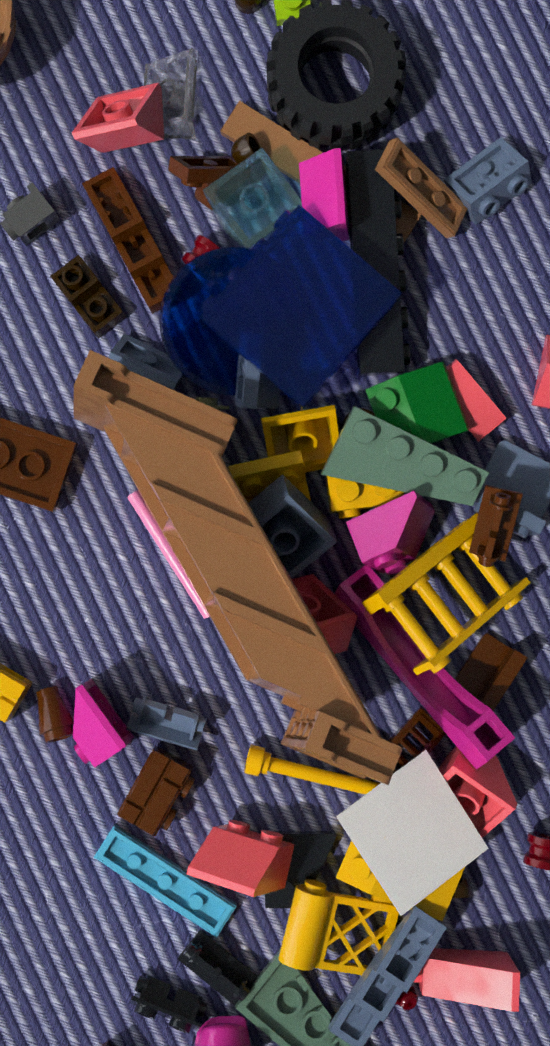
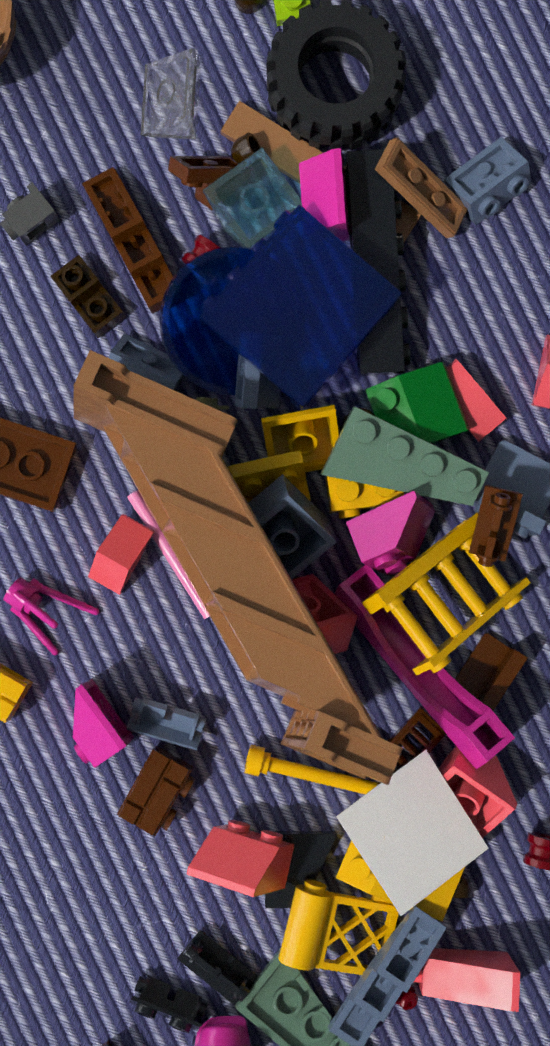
reddish brown cone [36,686,74,743] -> none
coral slope [72,82,164,153] -> none
medium azure tile [94,824,237,938] -> none
none -> dark pink plant [3,577,99,656]
none -> coral slope [88,514,155,595]

